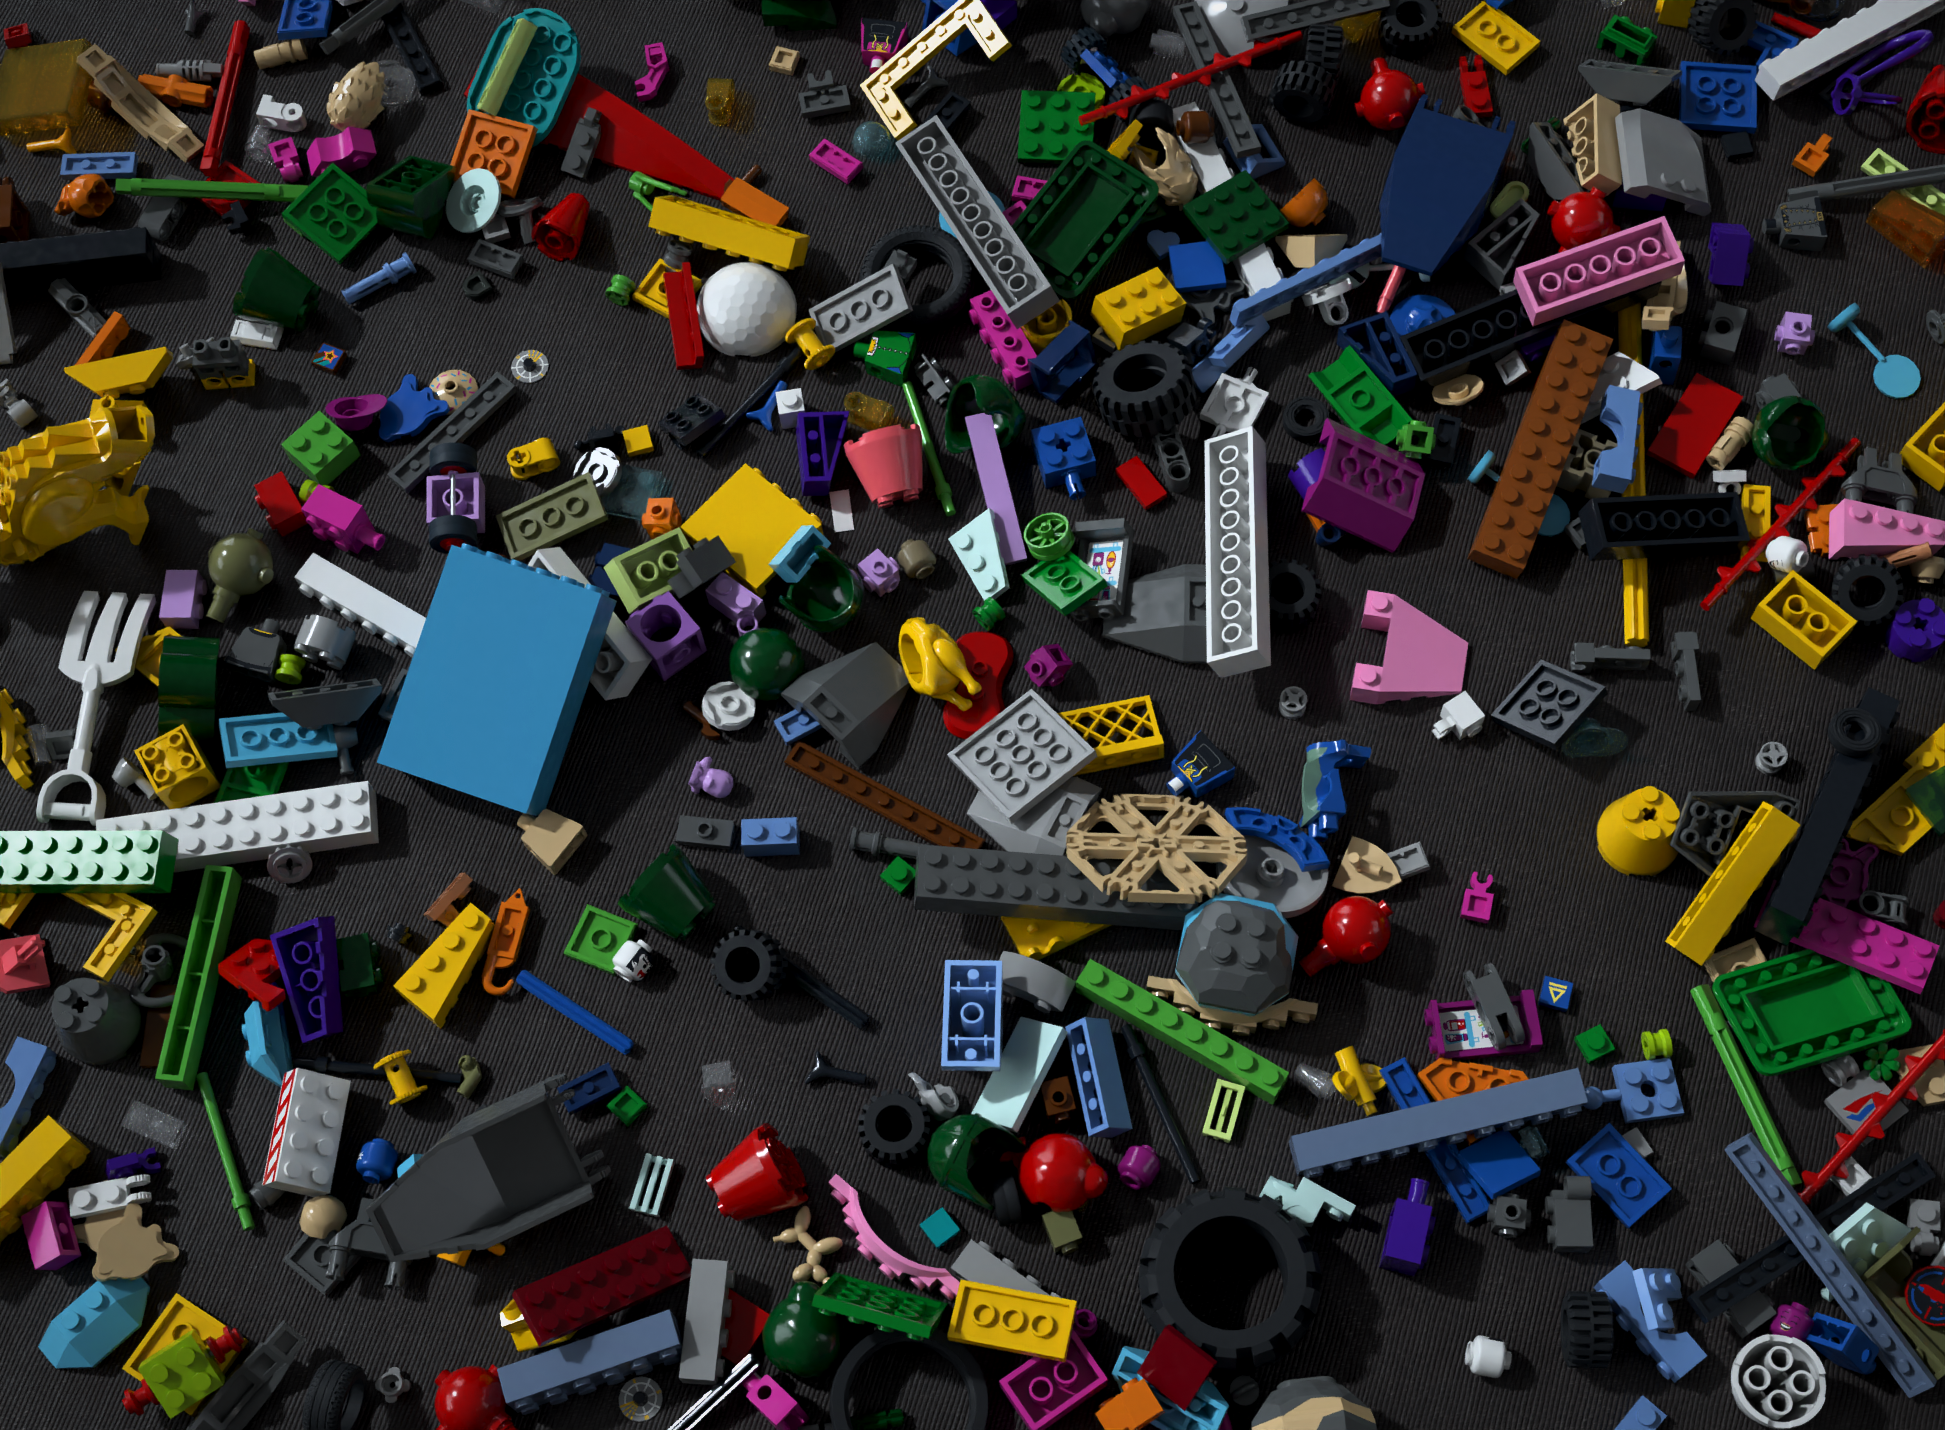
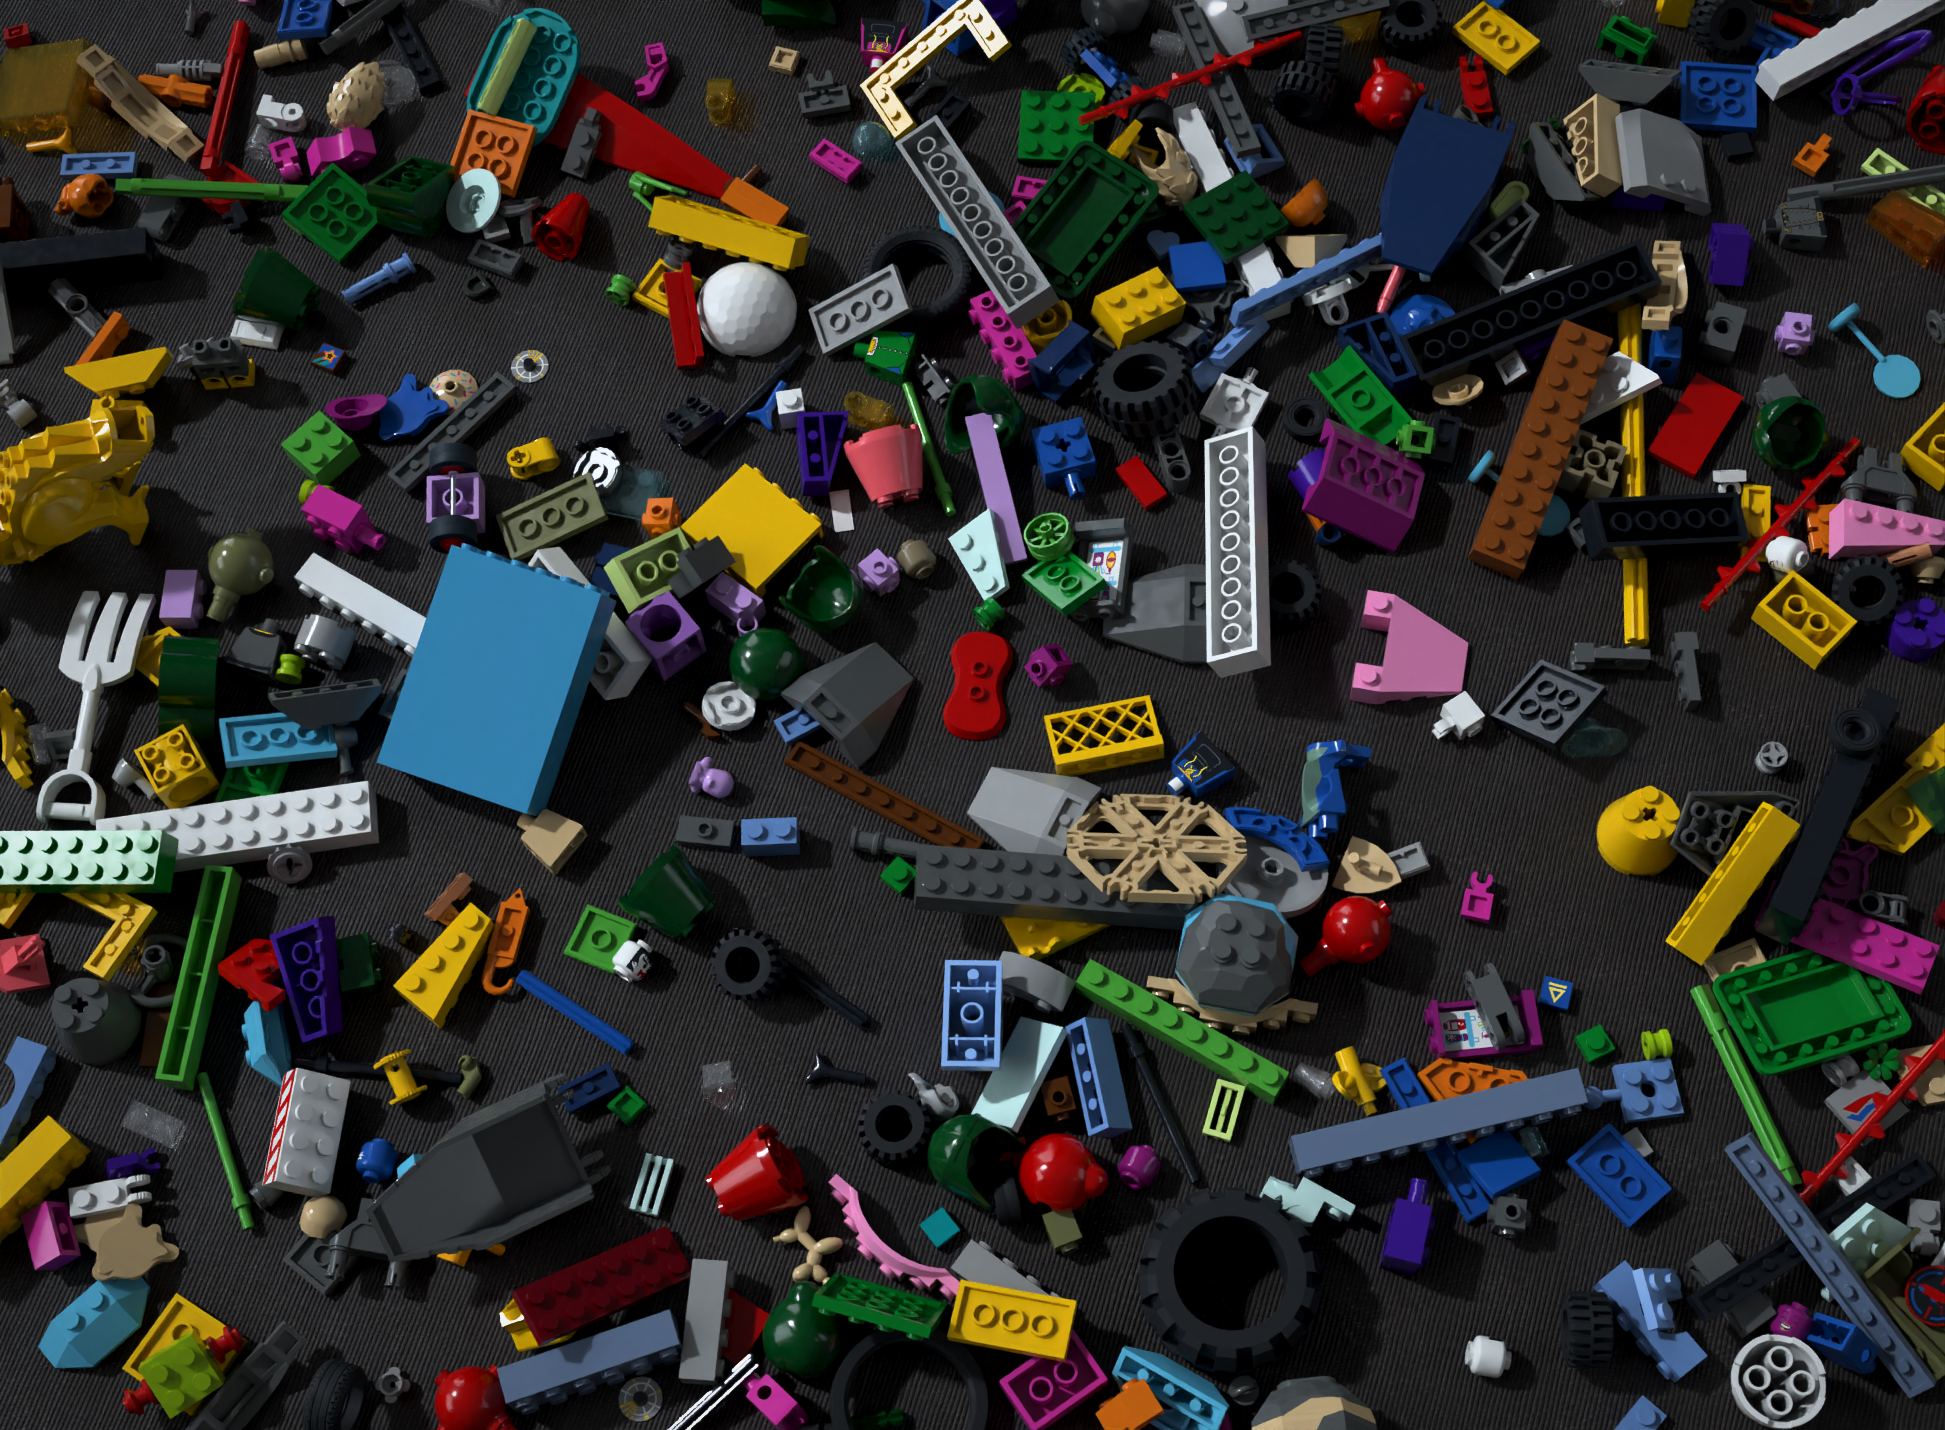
red brick [254,471,308,537] -> none
yellow tile [622,425,654,457] -> none
medium azure brick [768,525,831,583] -> none
yellow hose [785,318,835,370] -> none
dark grey tile [883,249,917,285] -> none
yellow piece [898,617,982,711] -> none
light grey plate [947,689,1098,824] -> none
magenta plate [1072,1309,1098,1339] -> none
dark red tile [1137,1324,1217,1411] -> none
reddish brown head [1176,111,1215,144] -> none
light grey wheel [1279,686,1307,719] -> none
bright pink brick [1513,216,1685,326] -> none
dark grey hinge [1545,1176,1593,1253] -> none
red piece [1547,187,1622,253] -> none
medium blue arch [1592,385,1643,494] -> none
tan axle [1706,416,1754,470] -> none

